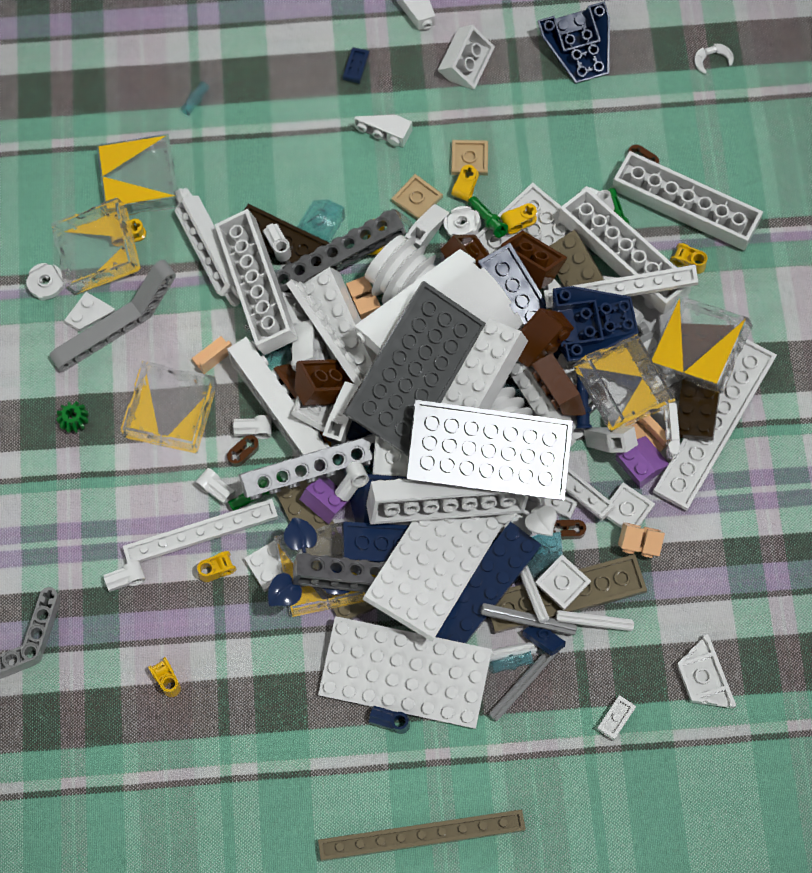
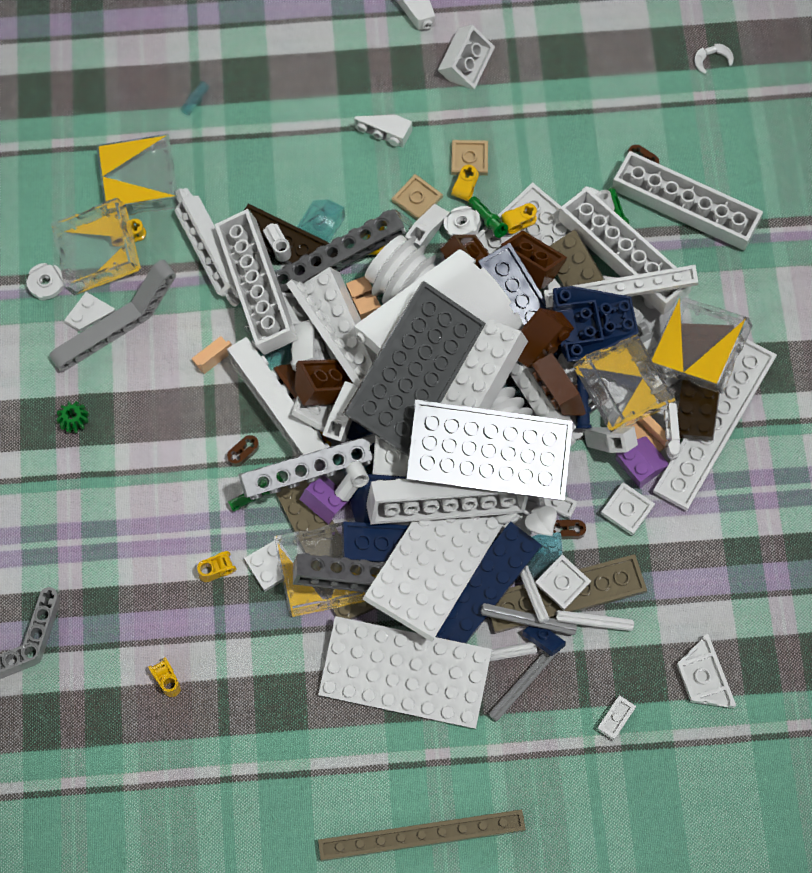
white piece [103,561,146,592] -> none
clear tile [121,361,217,454] -> none
white plate [123,499,278,563] -> none
white piece [195,468,235,505] -> none
white piece [233,415,272,439] -> none
dark blue plant [268,518,351,607] -> none
dark blue plate [343,47,370,84] -> none
dark blue piece [369,706,410,734] -> none
clear light blue pin [492,651,534,673] -> none
dark blue wedge [537,1,610,84] -> none
white tile [565,468,615,521] -> none
light nougat piece [618,522,665,558] -> none
yellow piece [670,243,708,274] -> none

